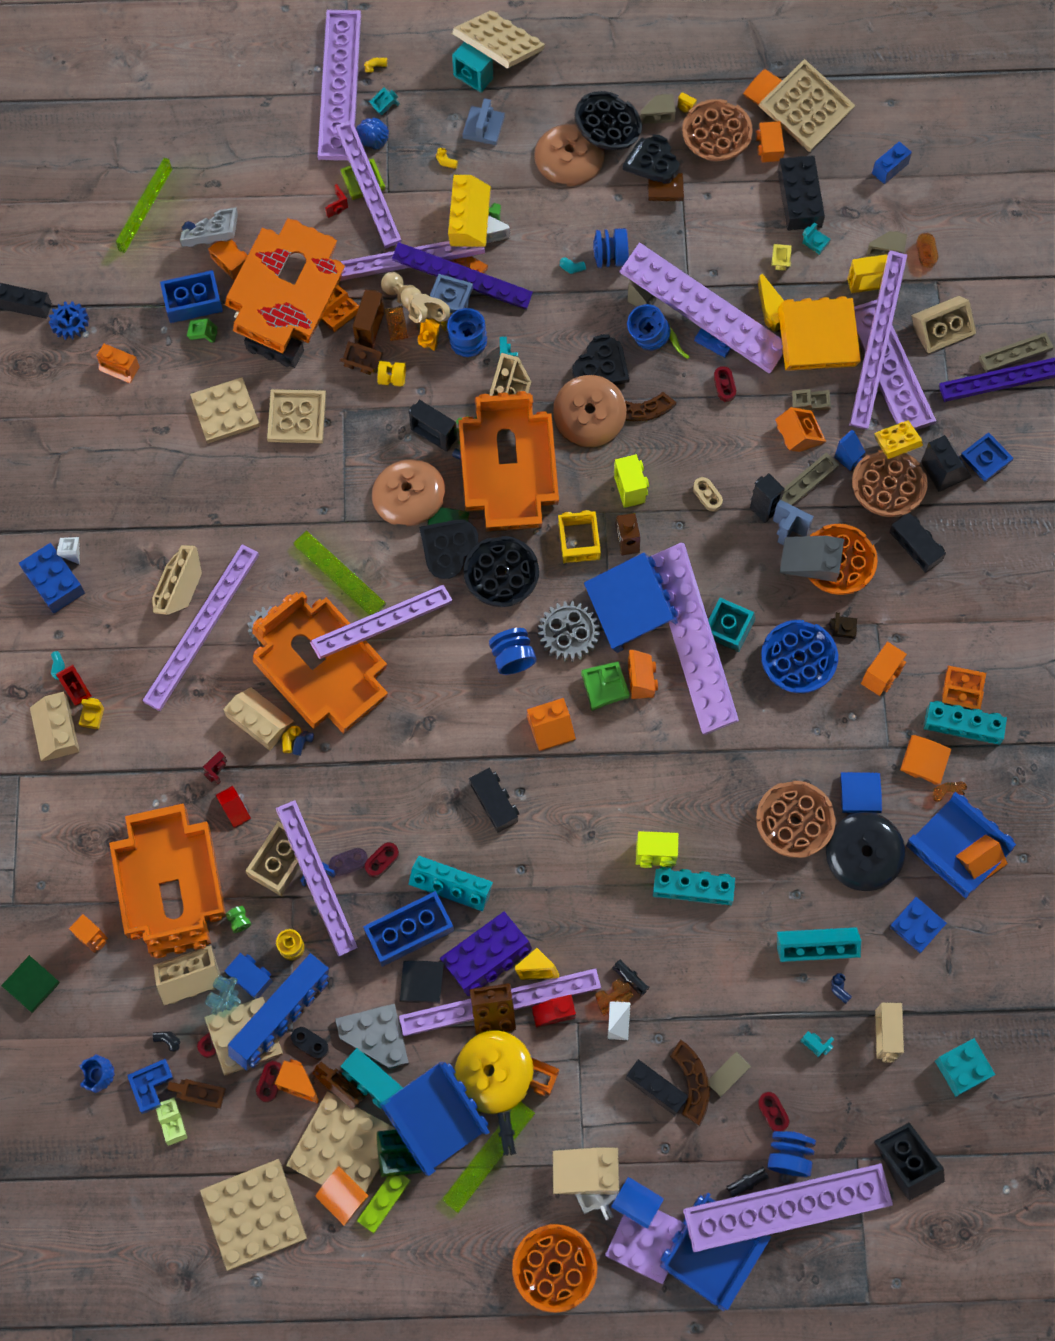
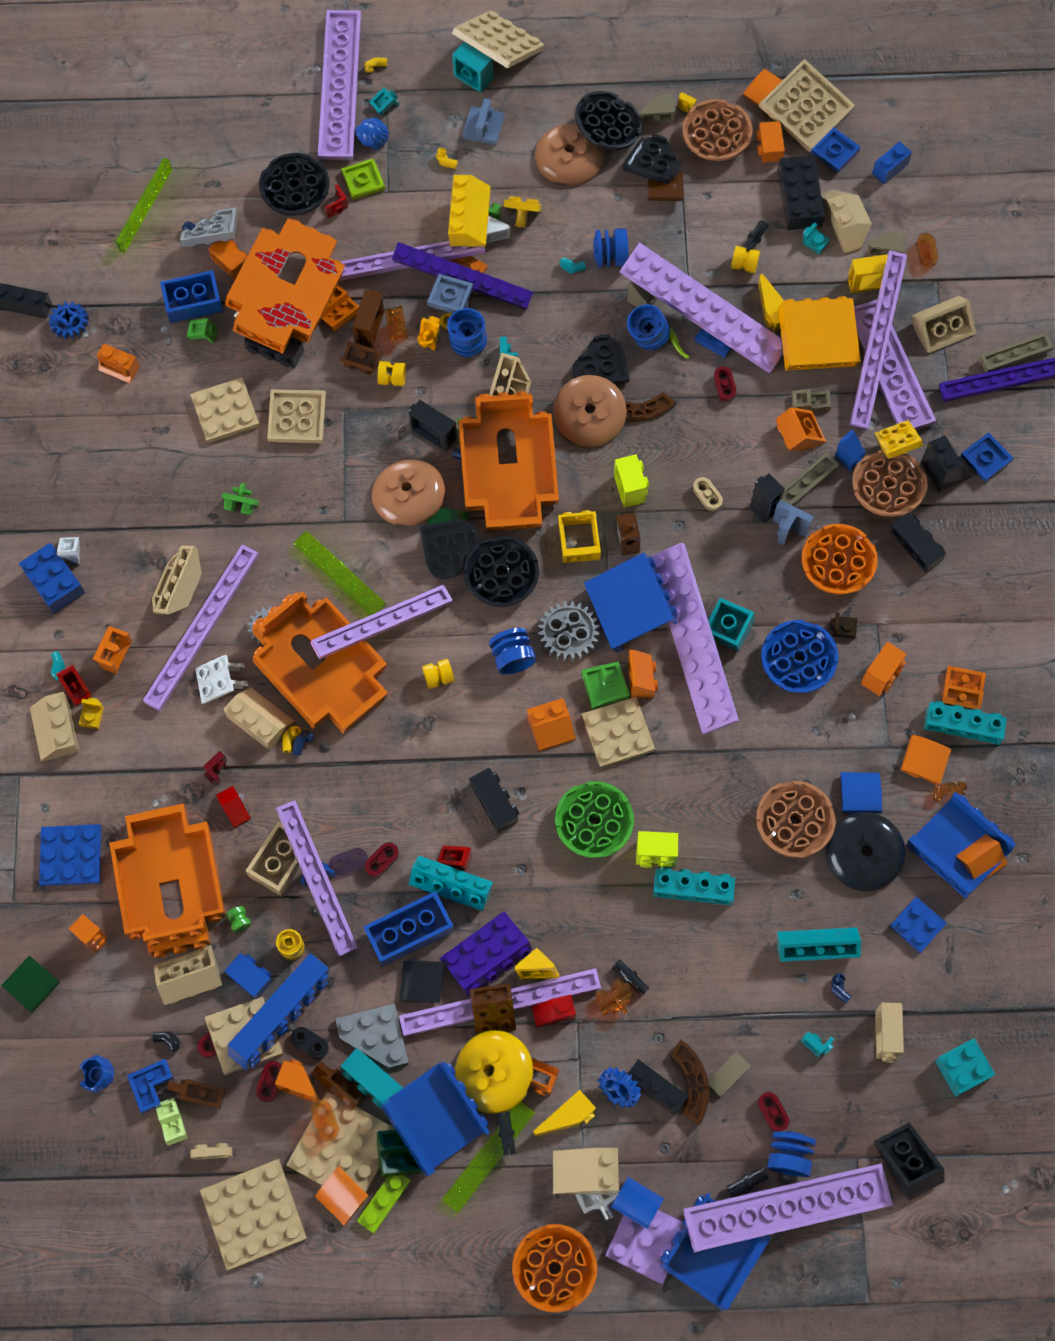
clear light blue hips [205,976,241,1015] -> none
lavender plate [336,120,402,248] -> none
tan piece [381,272,450,323] -> none
white slope [608,1002,630,1040] -> none
light yellow bracket [771,244,792,270] -> none
dark grey slope [780,536,844,582] -> none
none -> blue plate [39,824,102,886]
none -> orange window [93,626,132,674]
none -> tan plate [191,1143,233,1159]
none -> white plate [195,655,248,704]
none -> bright green hips [222,483,259,515]
none -> black brick [259,153,330,216]
none -> clear orange plate [311,1100,339,1141]
none -> yellow wheel [422,658,455,690]
none -> red slope [437,846,472,872]
none -> yellow plate [503,196,543,228]
none -> yellow slope [533,1090,596,1137]
none -> bright green brick [555,781,634,858]
none -> tan plate [581,697,655,768]
none -> blue gear [598,1067,641,1109]
none -> yellow wheel [731,246,760,274]
none -> black pin [743,220,768,252]
none -> blue plate [811,127,861,173]
none -> tan wedge [821,190,872,254]

